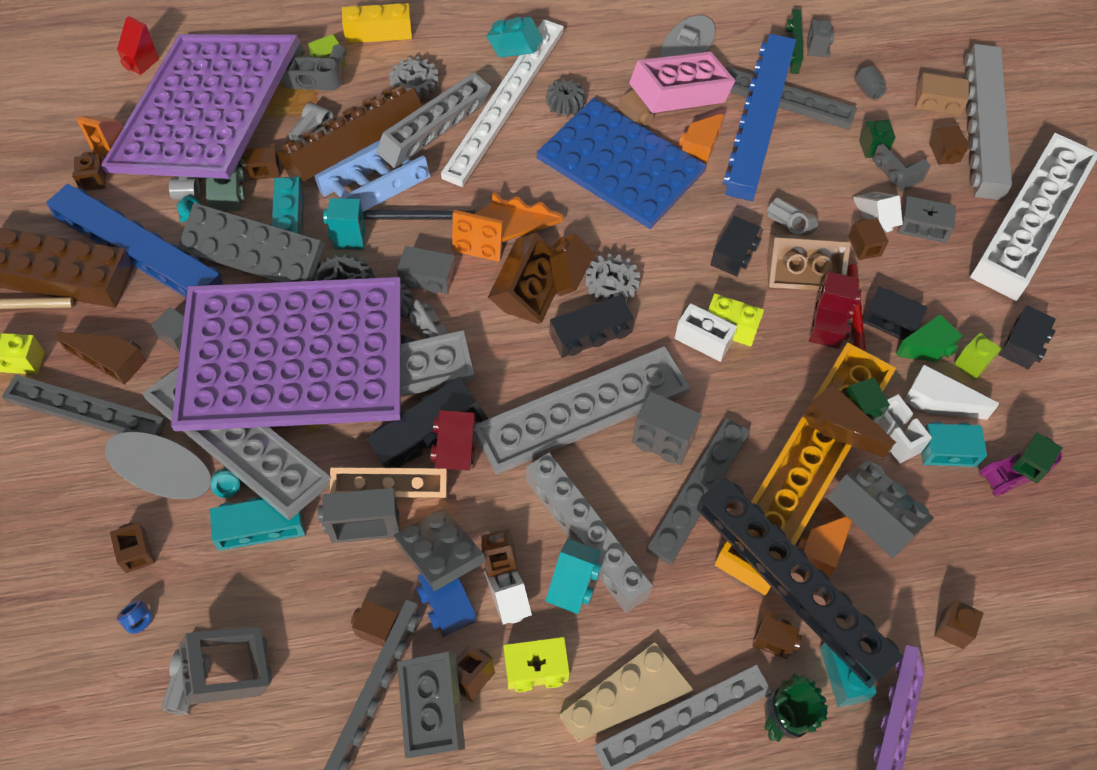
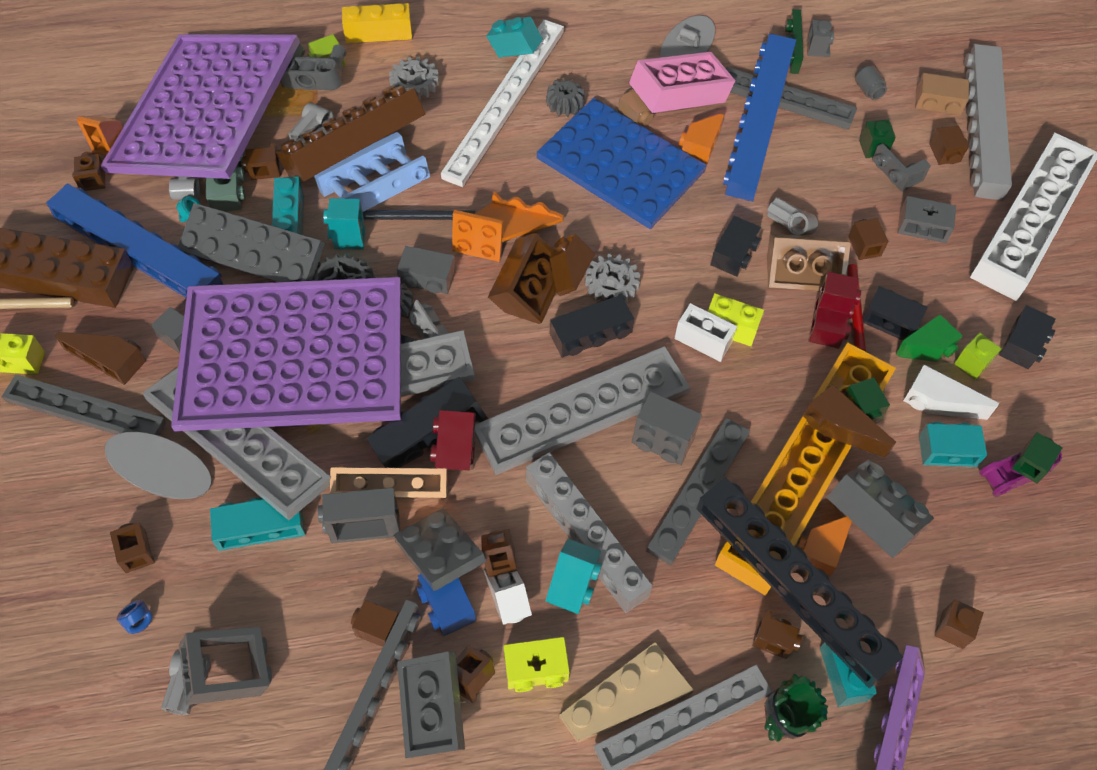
red slope [117,16,159,75] -> none
teal tile [211,468,240,498] -> none
light grey brick [376,72,491,168] -> none
white slope [853,191,903,232] -> none
white piece [876,394,932,463] -> none

